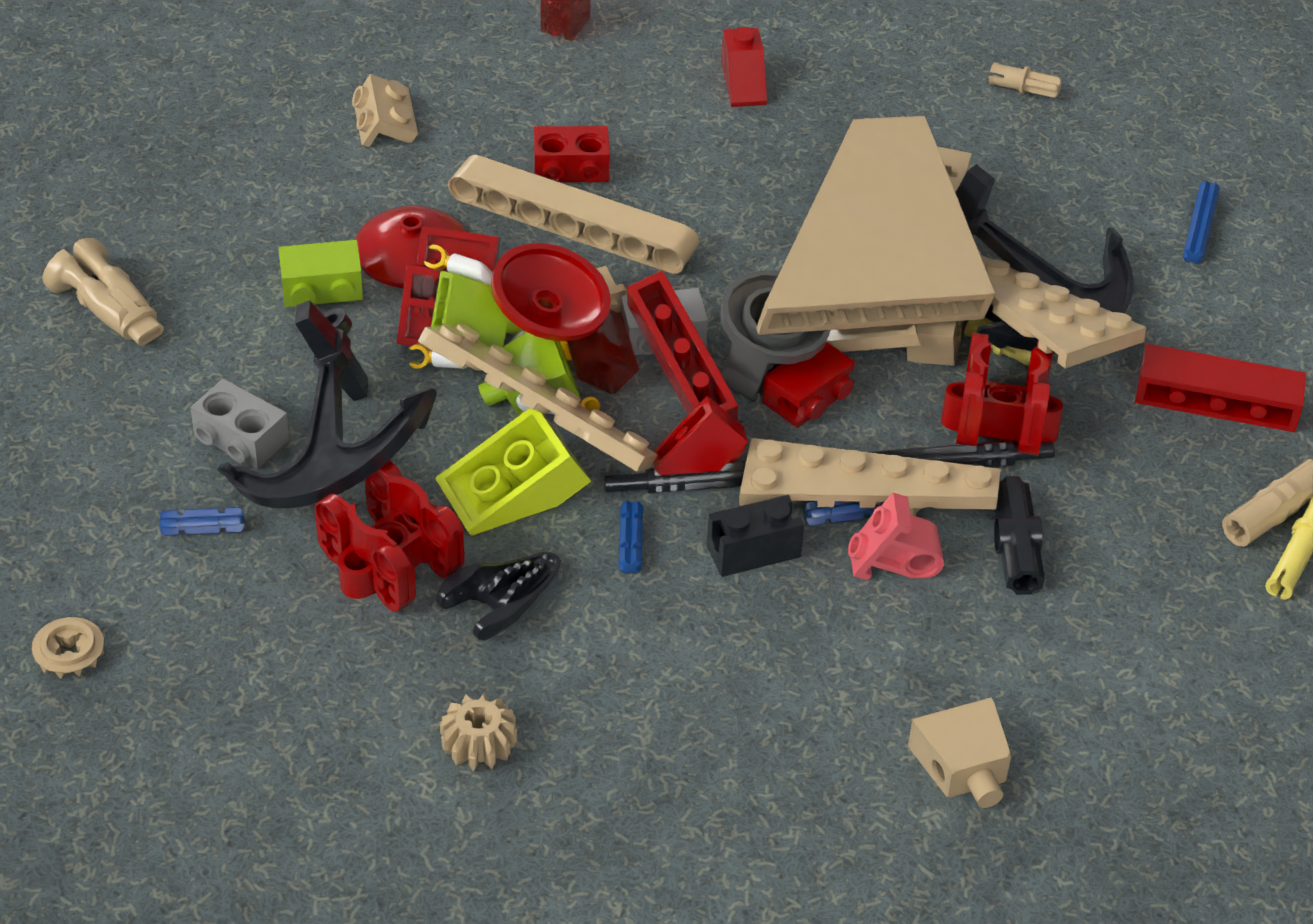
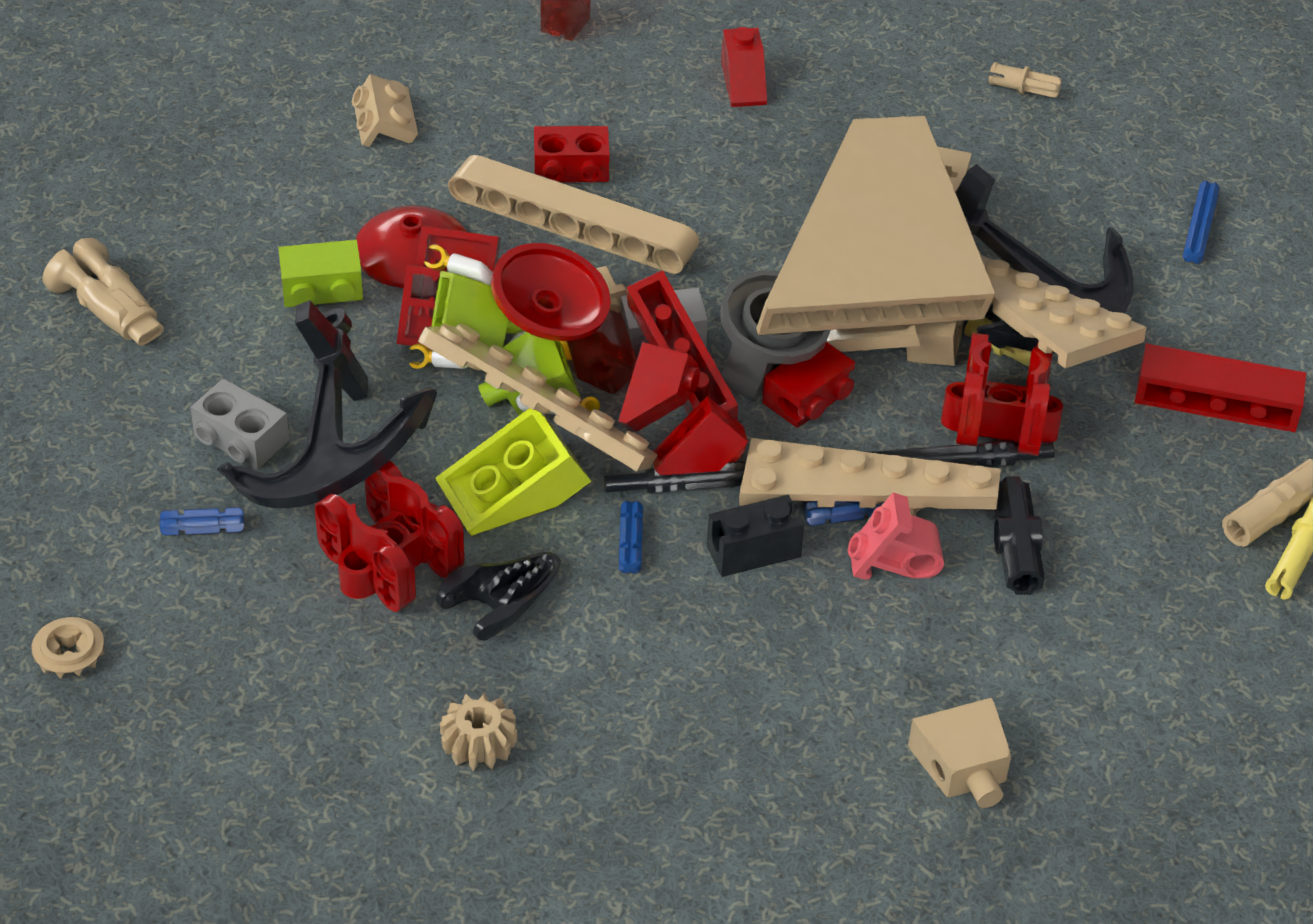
none -> red slope [618,342,700,432]

